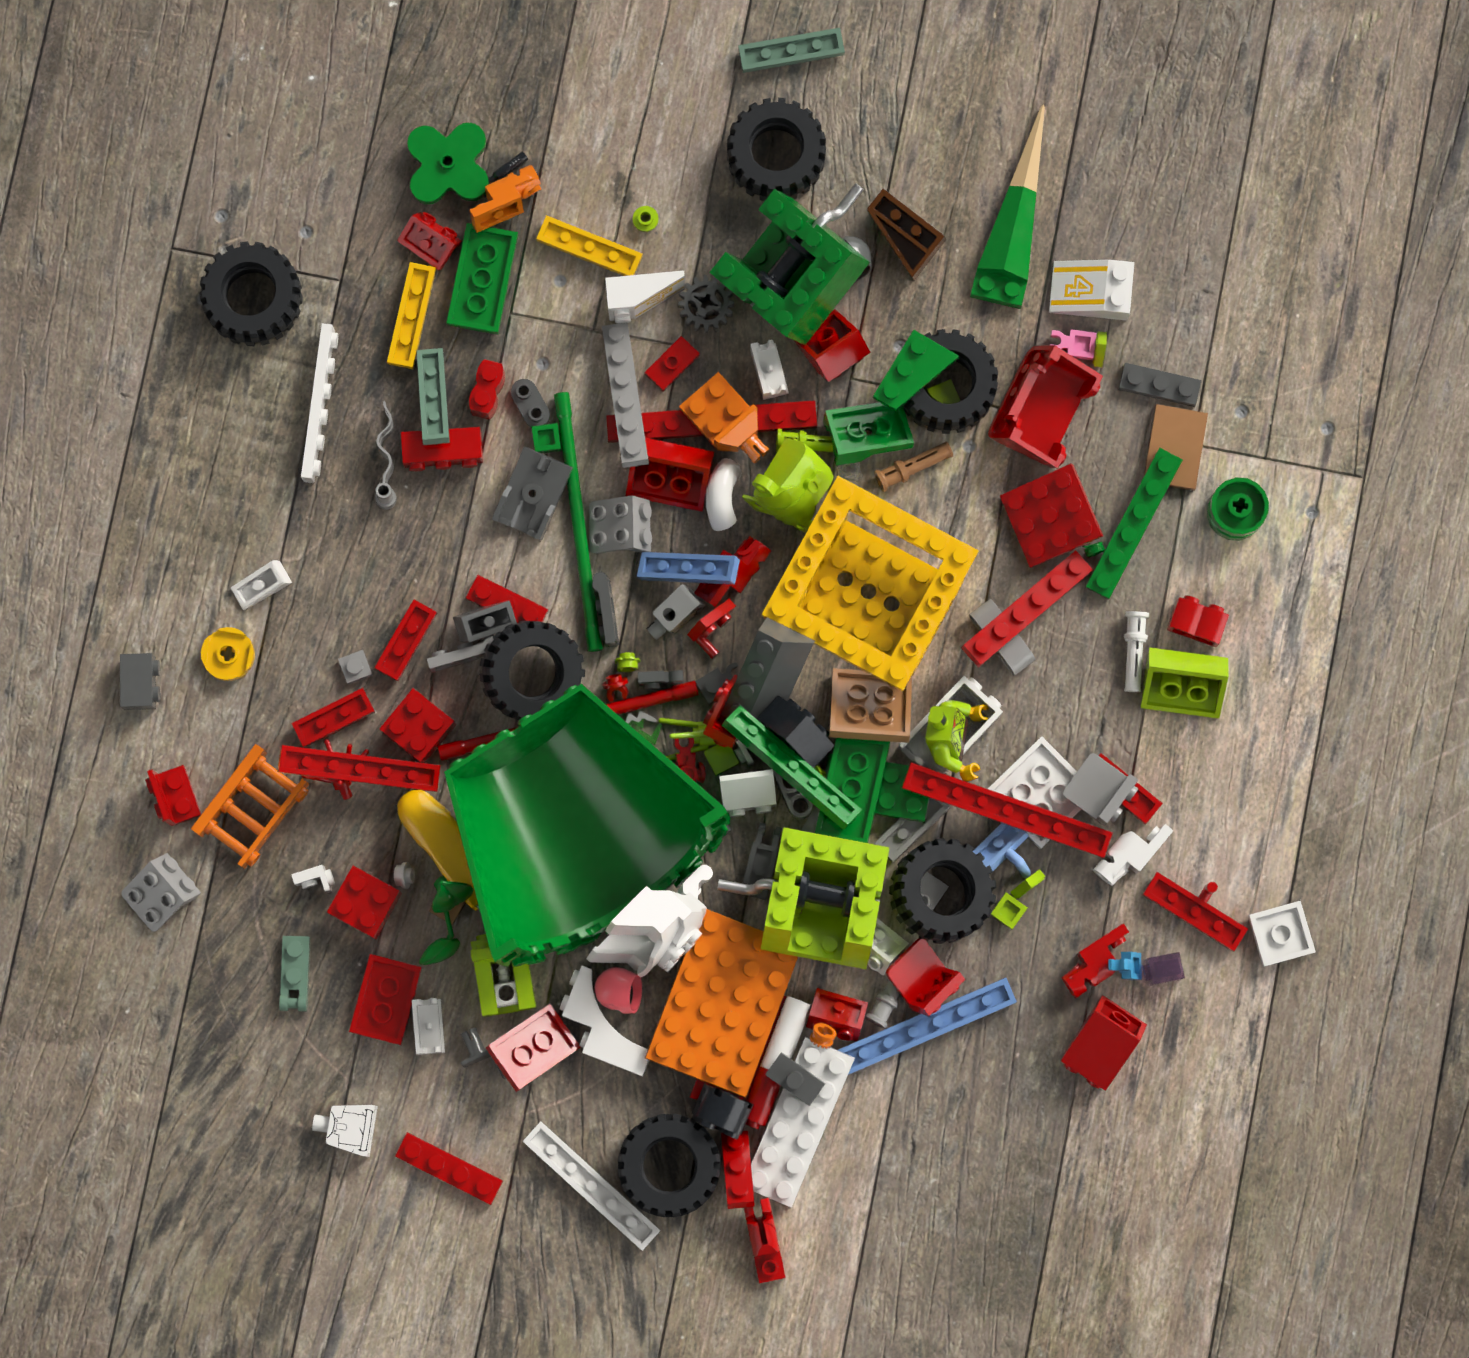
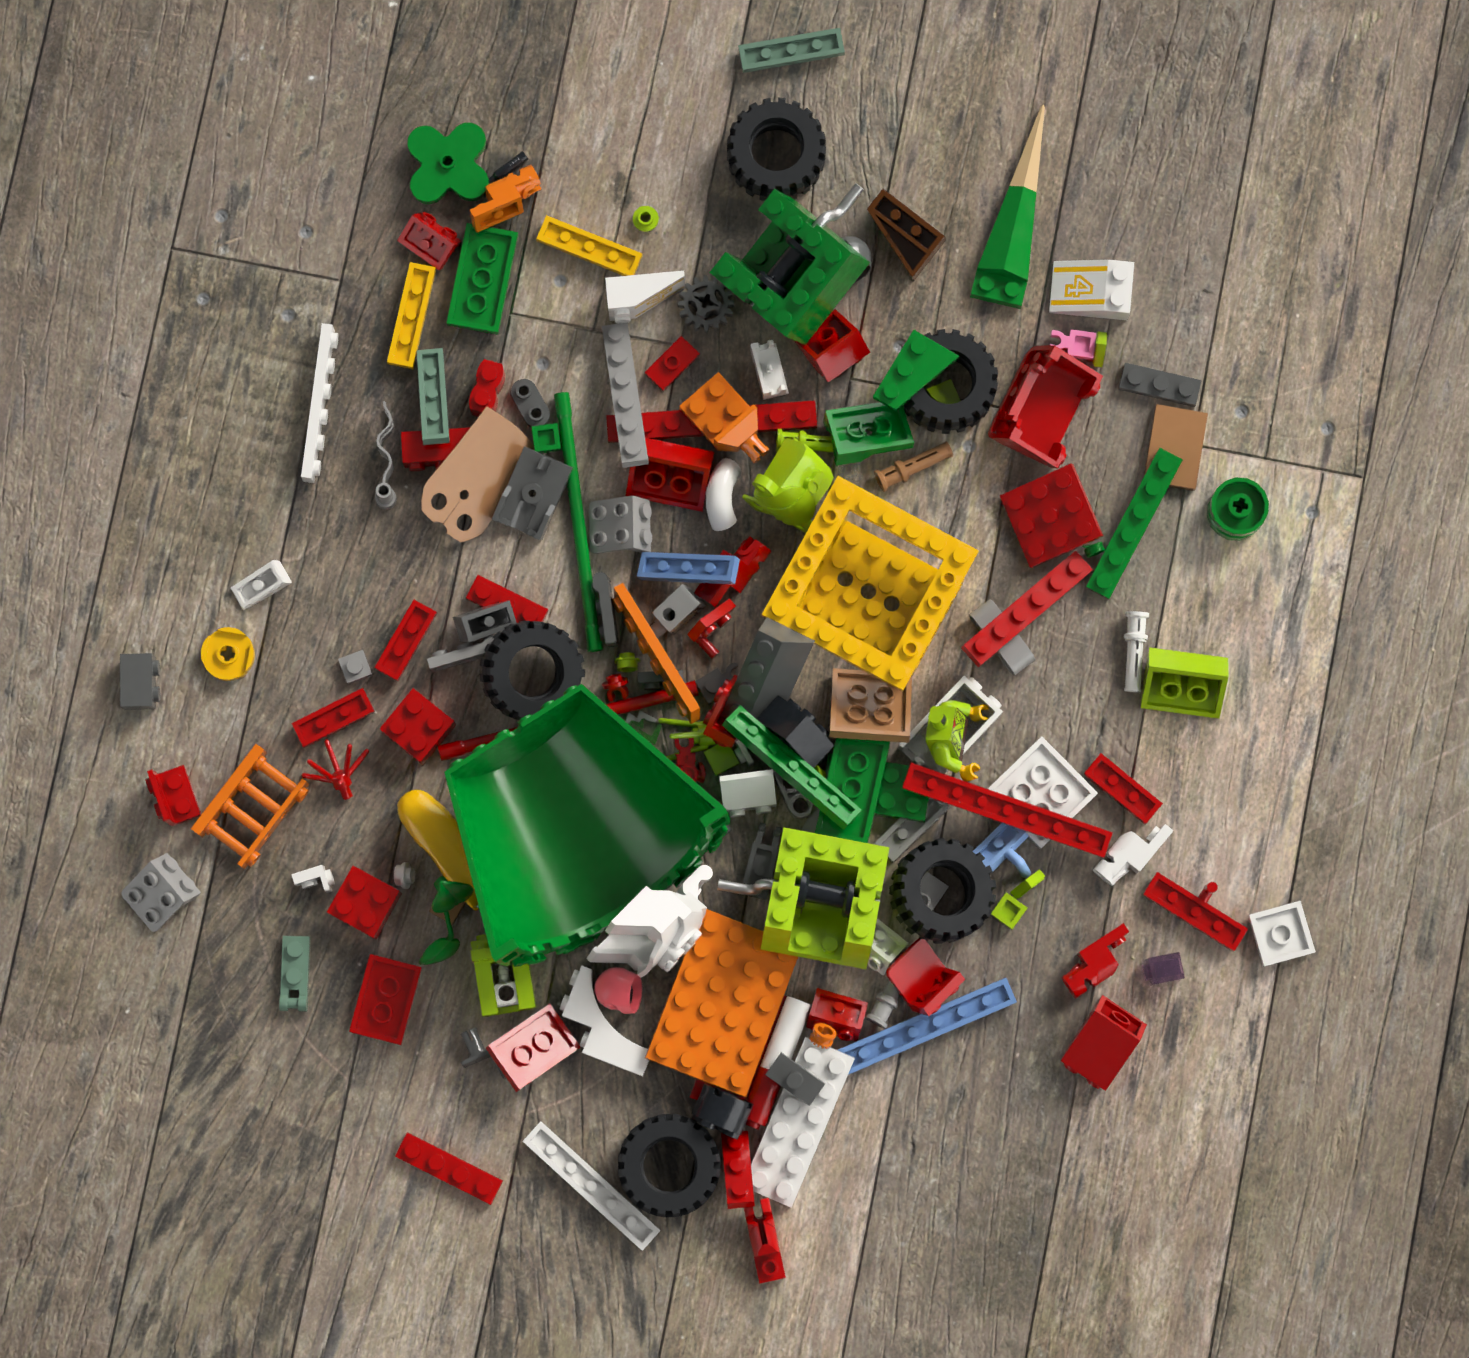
black tyre [199,241,303,347] -> none
red plate [277,745,441,792] -> none
white torso [312,1105,378,1157] -> none
white hinge [412,998,445,1055] -> none
light grey bracket [1063,753,1138,826] -> none
dark azure plate [1108,952,1142,980] -> none
red brick [1167,595,1229,647] -> none
none -> medium nougat piece [421,406,535,542]
none -> orange plate [612,583,700,724]

